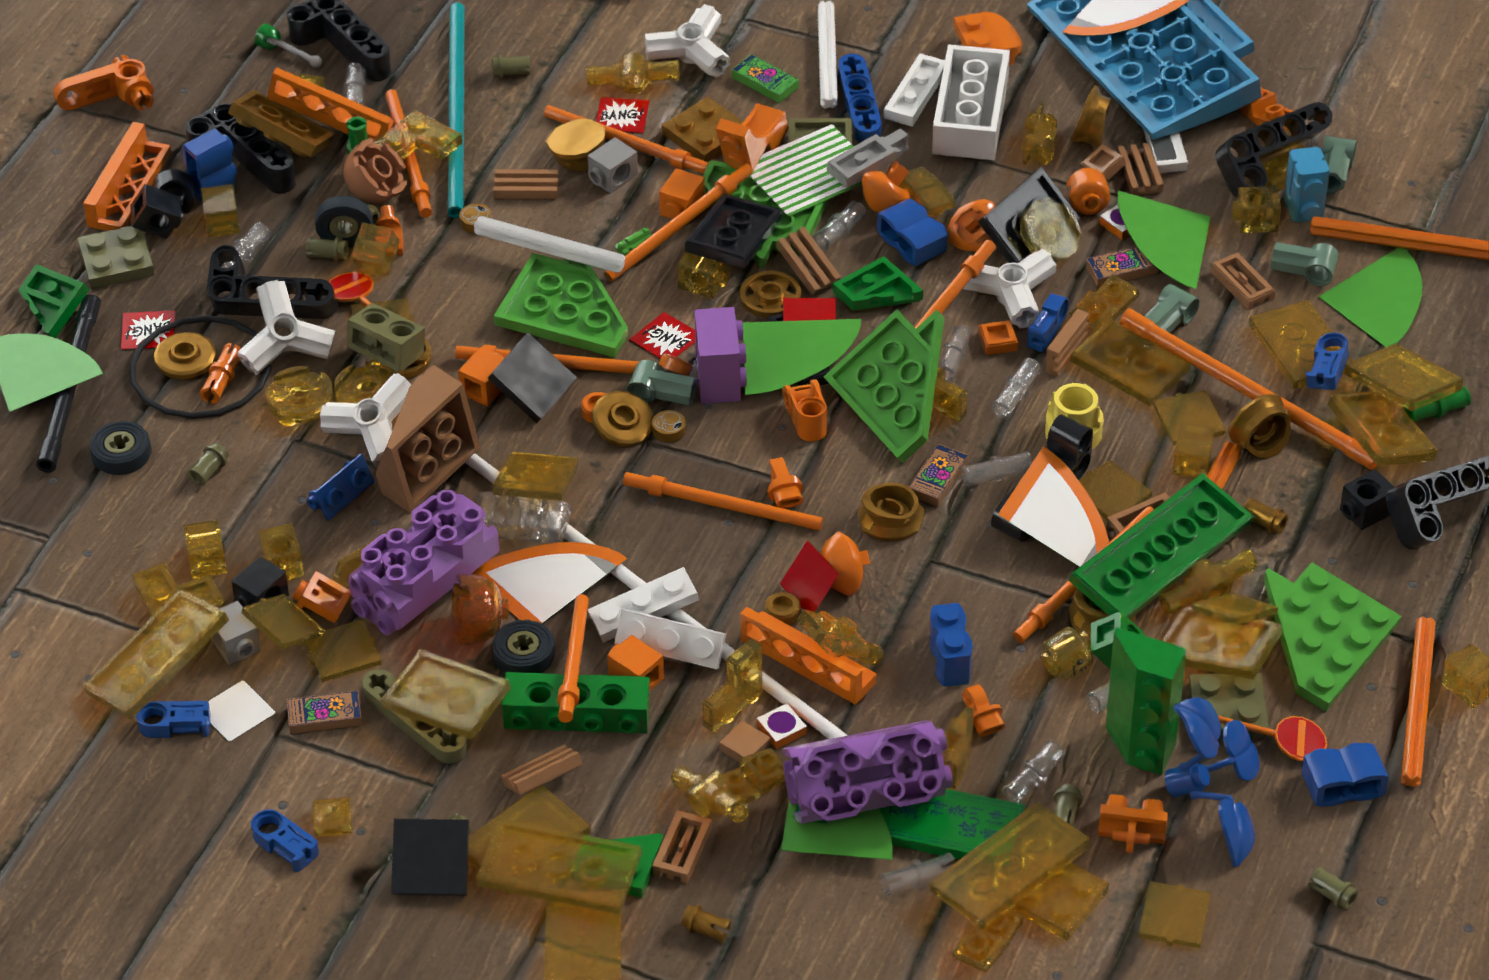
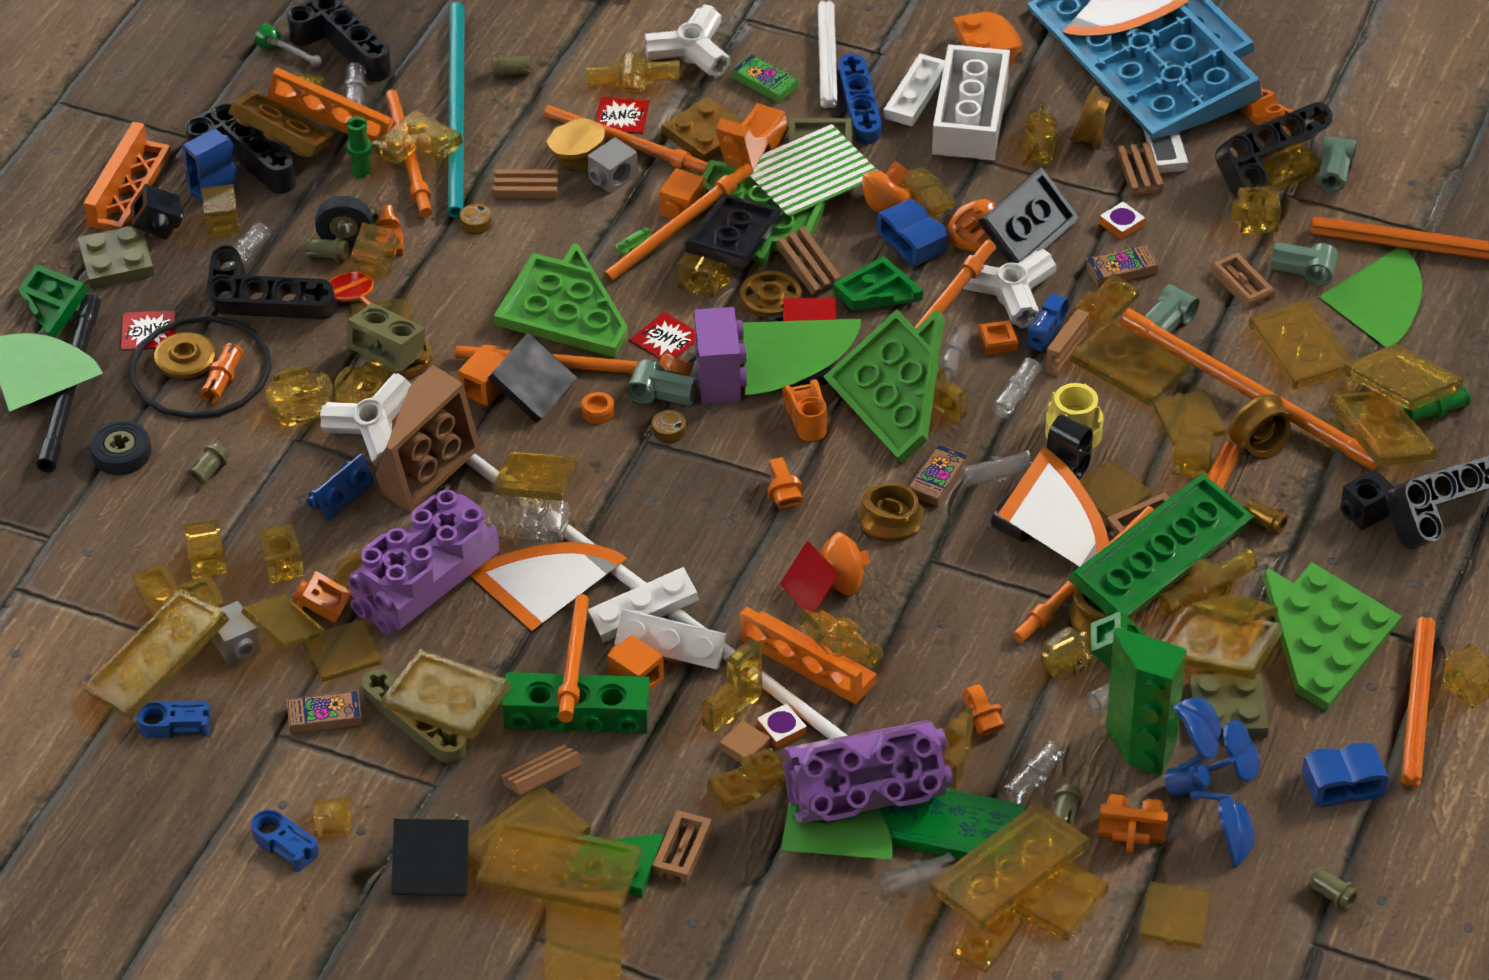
orange piece [53,55,154,111] -> none
black piece [153,169,195,214] -> none
white sticker [208,681,275,741] -> none
black brick [231,556,289,620] -> none
white piece [237,280,335,375] -> none
nougat cylinder [343,138,407,204] -> none
clear orange cylinder [452,574,509,645] -> none
white axle [474,216,625,273] -> none
black bush [492,620,555,674] -> none
pearl gold wheel [592,391,654,447] -> none
orange bar [623,472,823,531] -> none
clear yellow pin [671,766,749,823] -> none
pearl gold pin [681,904,732,943] -> none
pearl gold tile [765,592,800,626] -> none
clear pin [813,201,866,251] -> none
light grey hinge [827,129,909,188] -> none
blue brick [929,603,972,687] -> none
clear yellow tile [1020,198,1081,262] -> none
orange head [1066,168,1110,215] -> none
medium nougat tile [1080,144,1126,181] -> none
bright green sticker [1118,191,1210,289] -> none
piece [1218,716,1327,762] -> none
dark azure brick [1284,147,1330,223] -> none
blue piece [1306,332,1349,390] -> none

